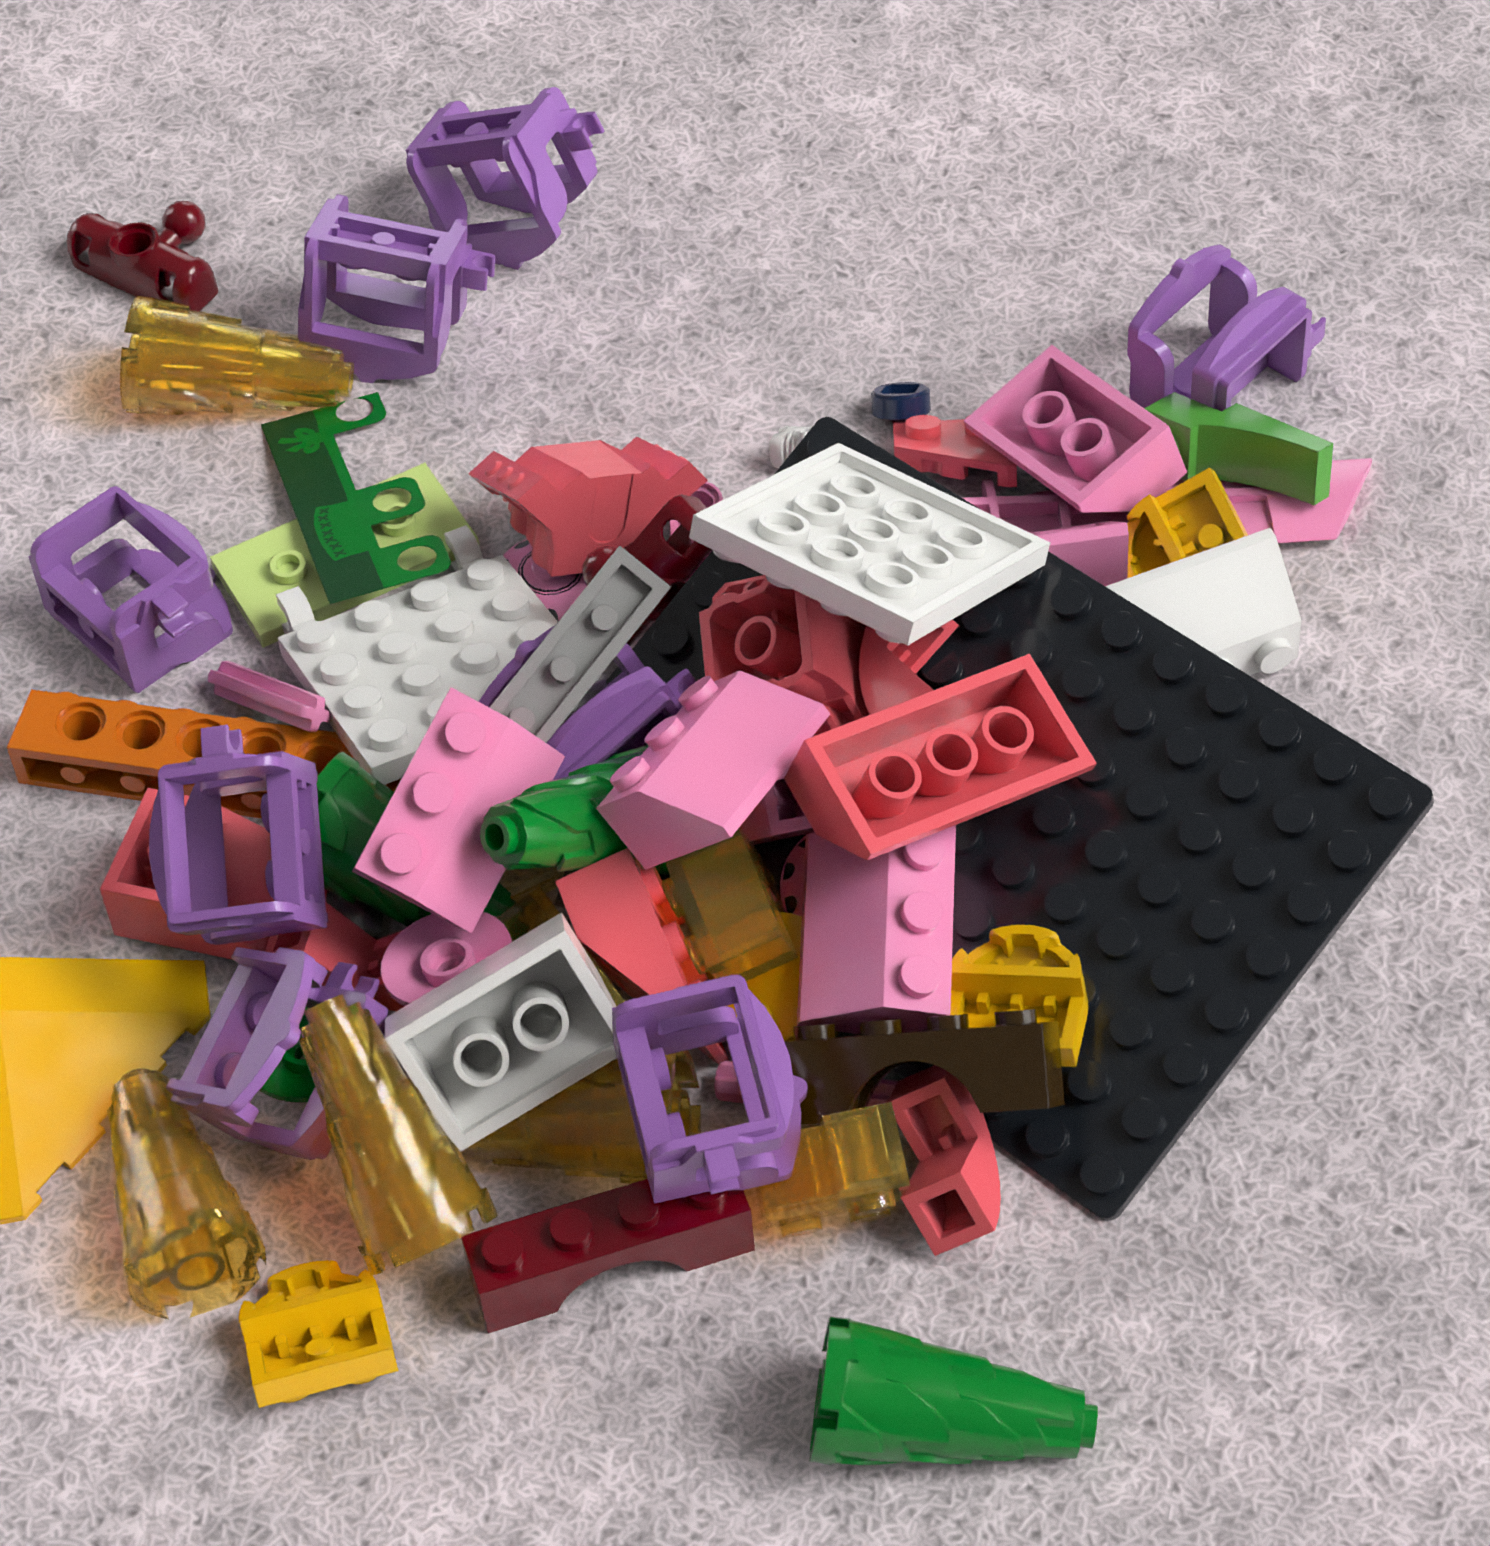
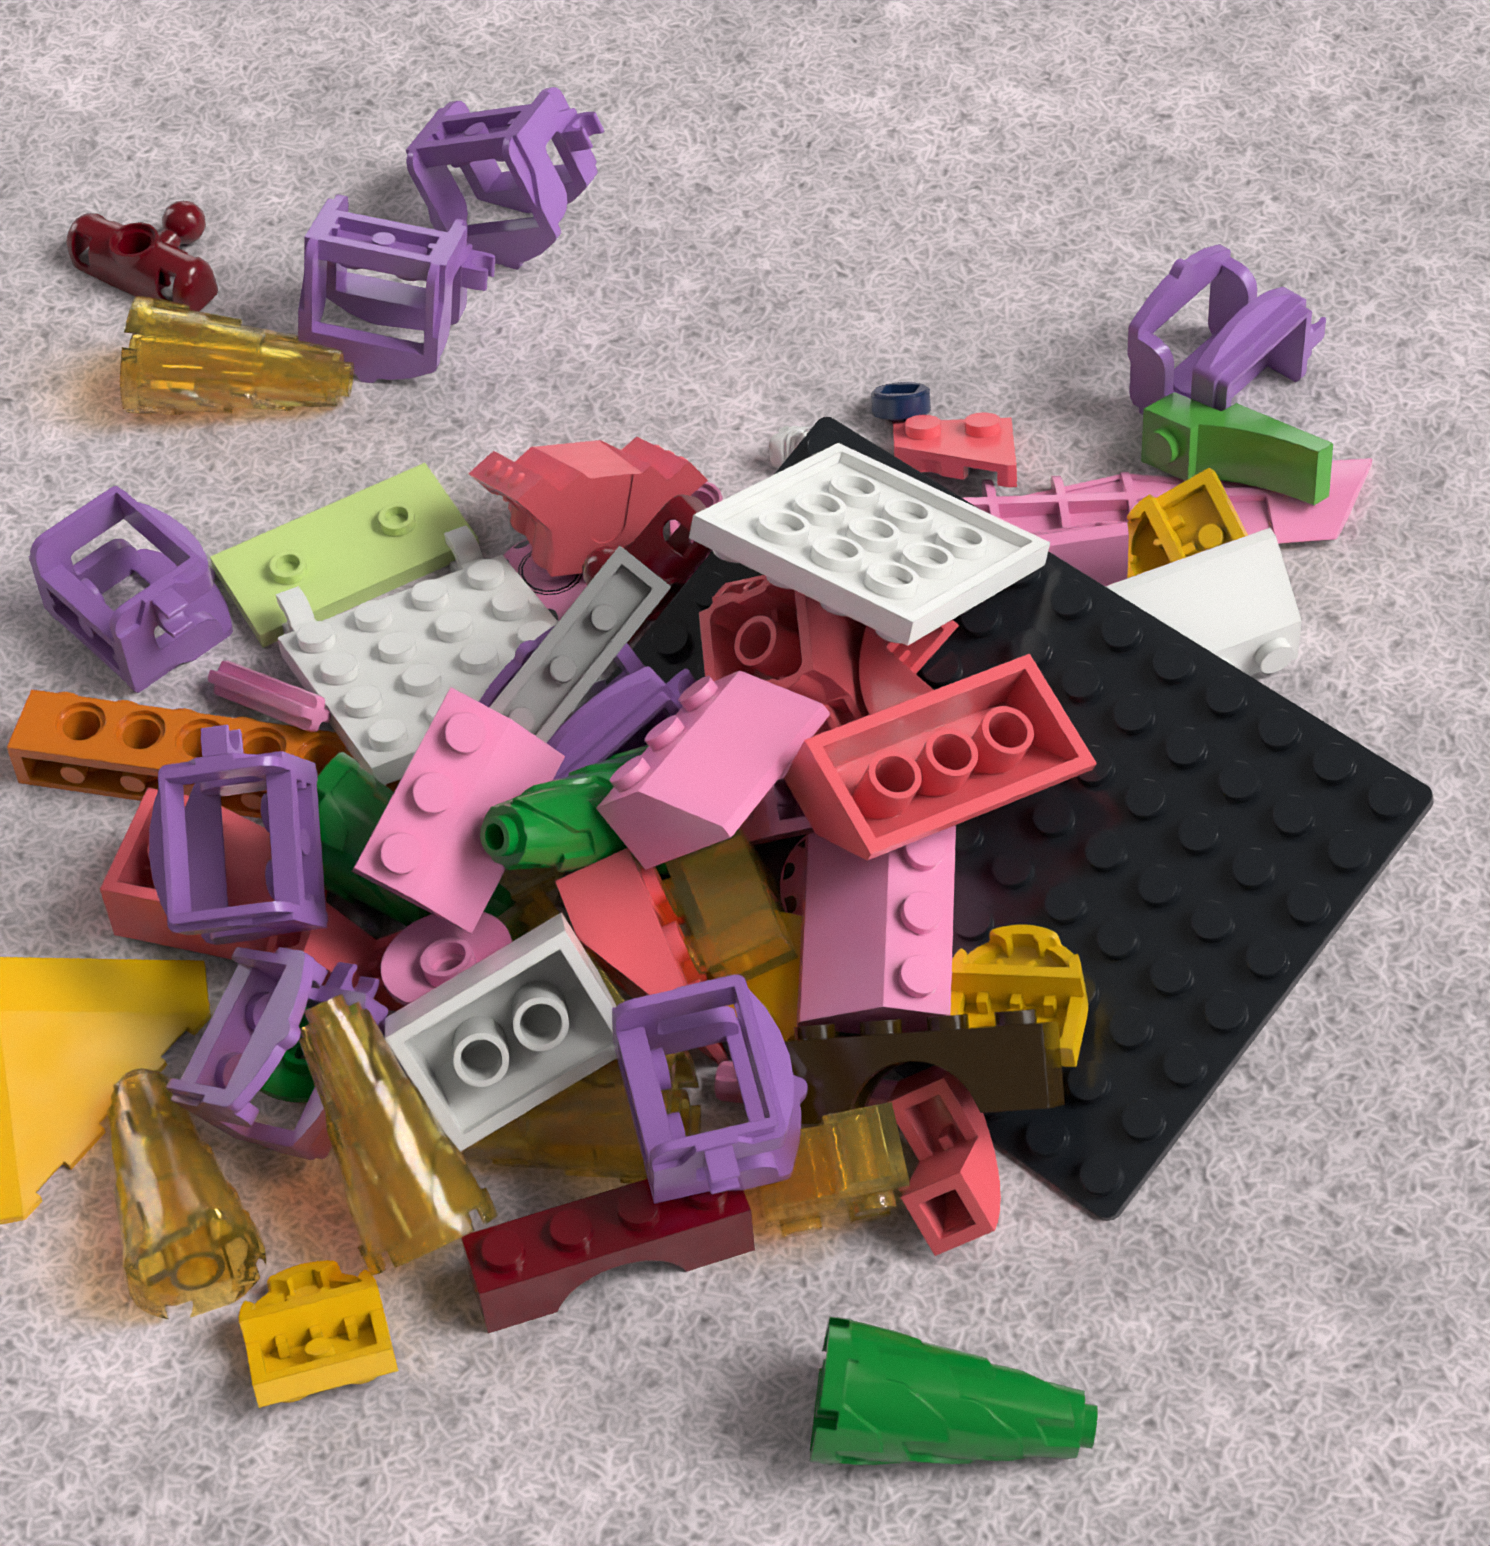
piece [261,392,451,604] -> none
bright pink slope [964,345,1187,513] -> none

